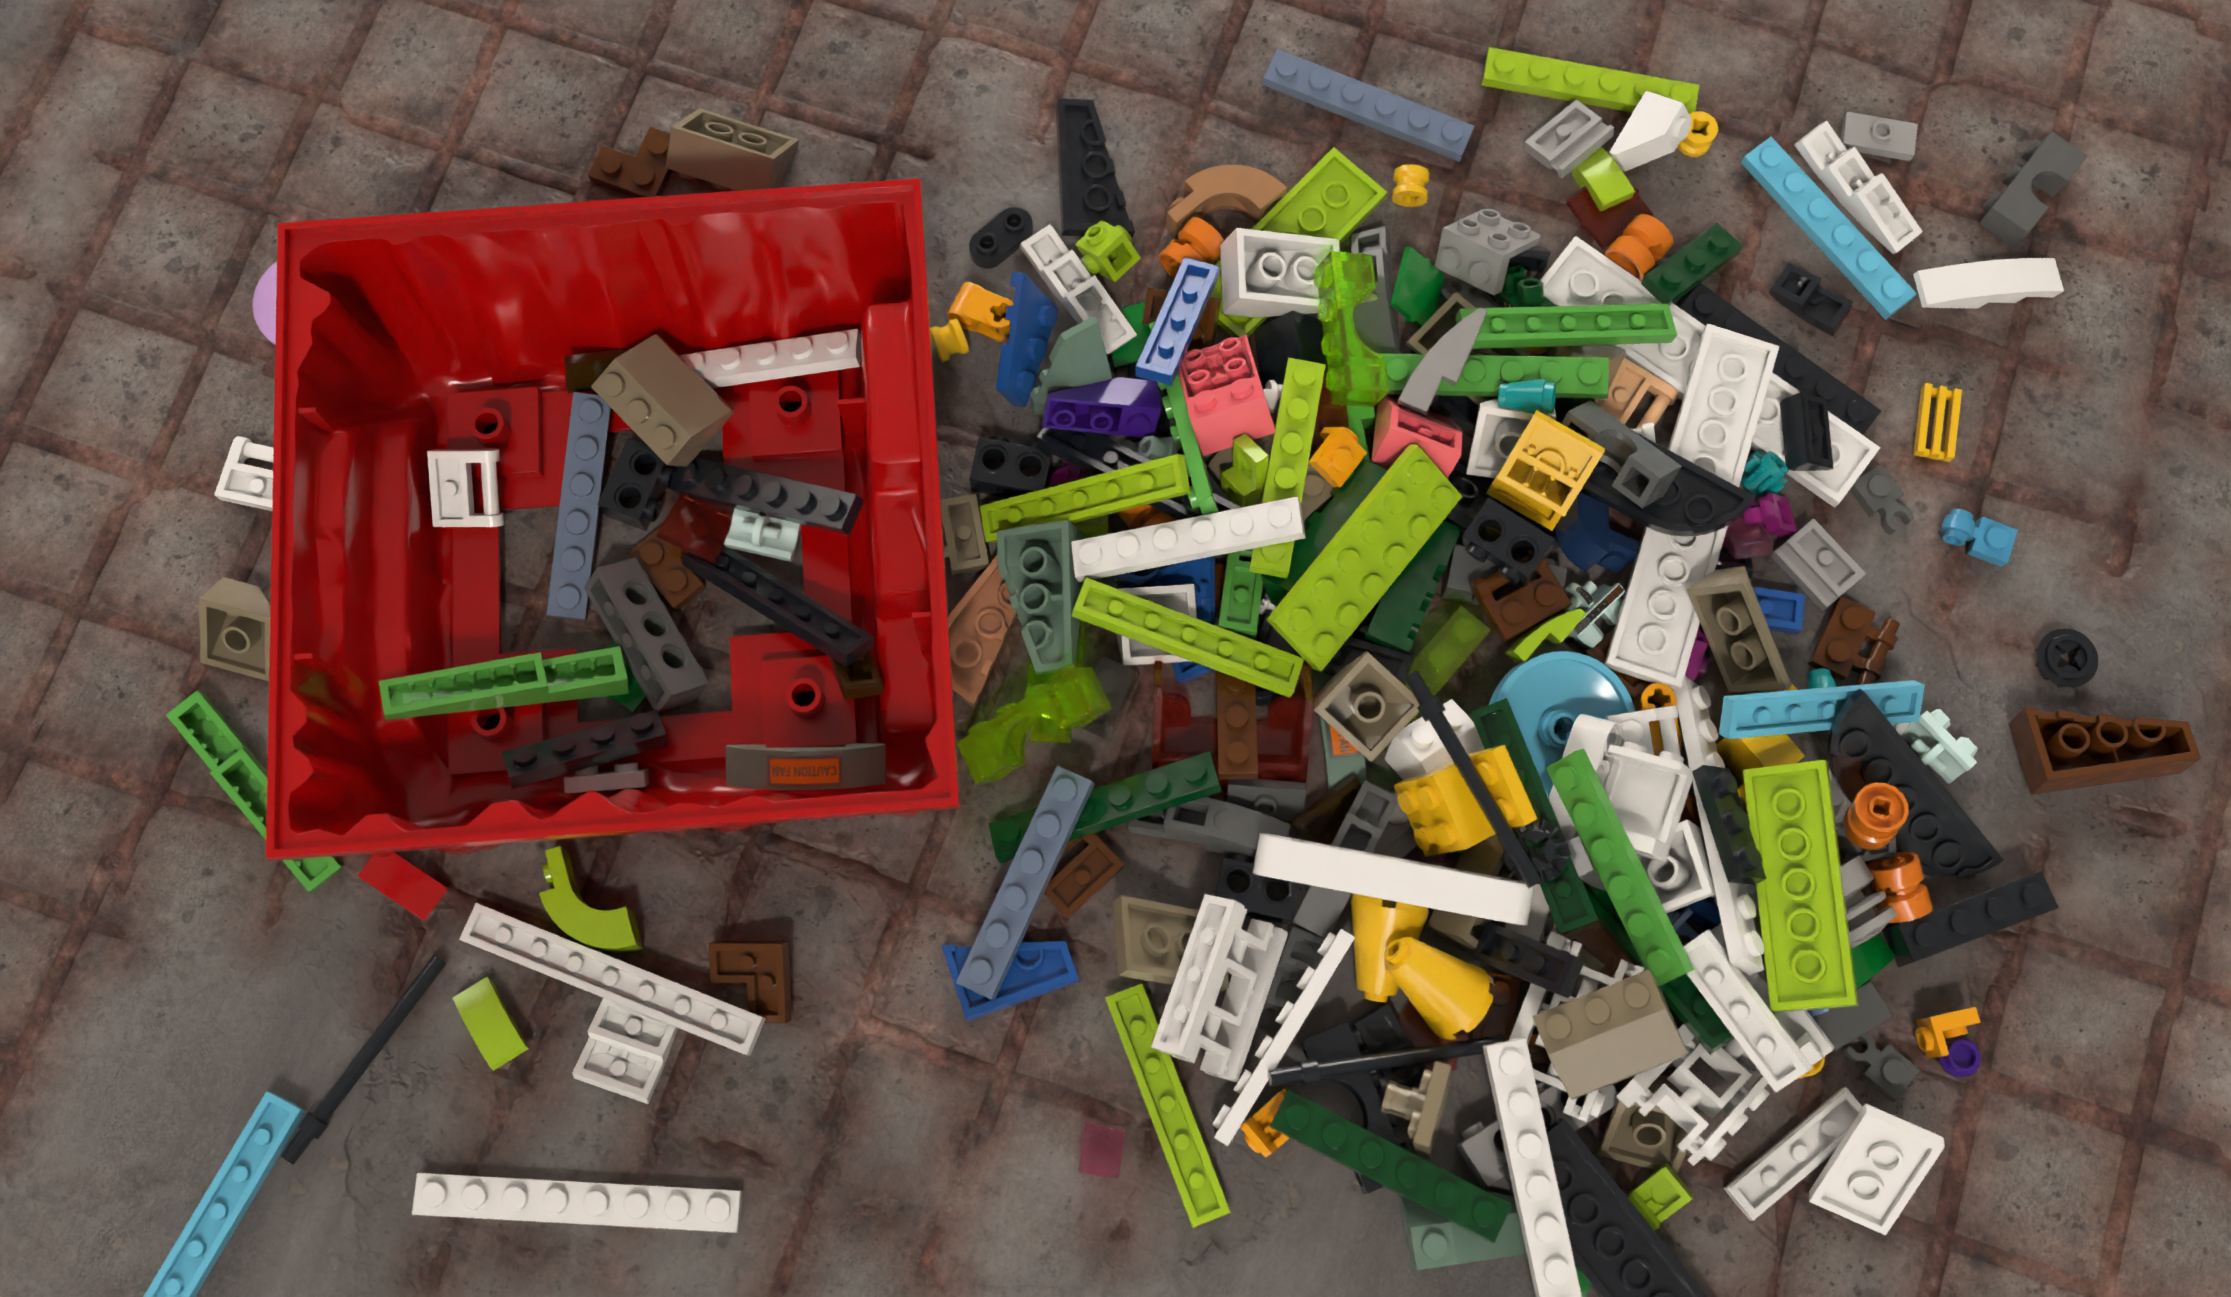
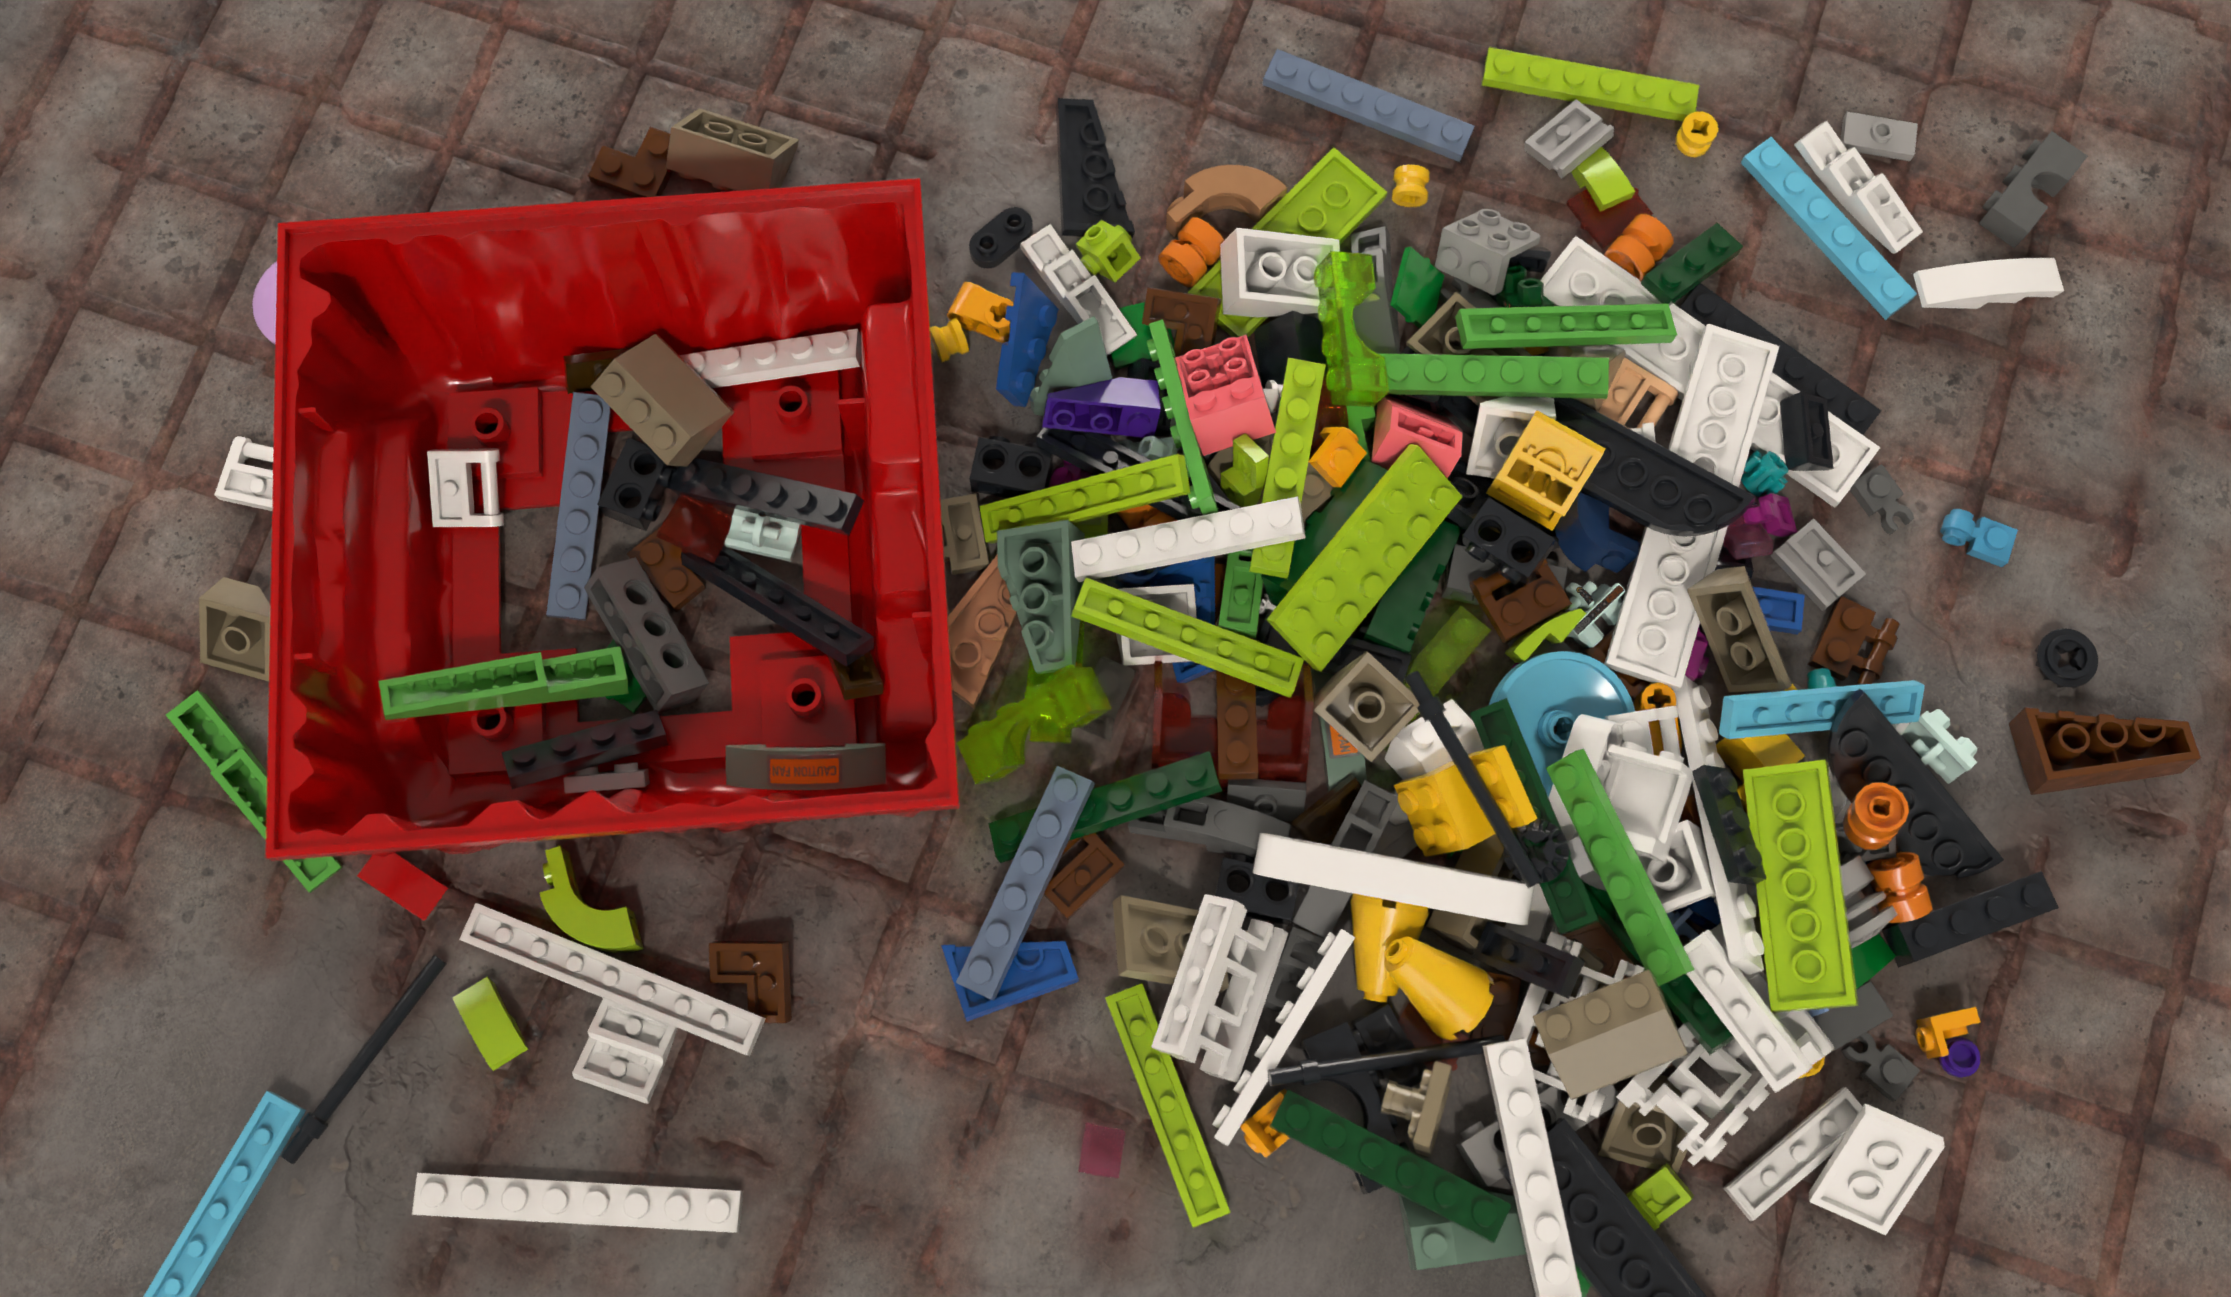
plate [1136,257,1219,386] -> none
light grey slope [1398,308,1487,416] -> none
teal cone [1498,378,1556,414] -> none
dark grey arch [1561,400,1682,508] -> none
white slope [1609,91,1692,171] -> none
black slope [1769,263,1853,336] -> none
yellow tile [1913,383,1962,462] -> none

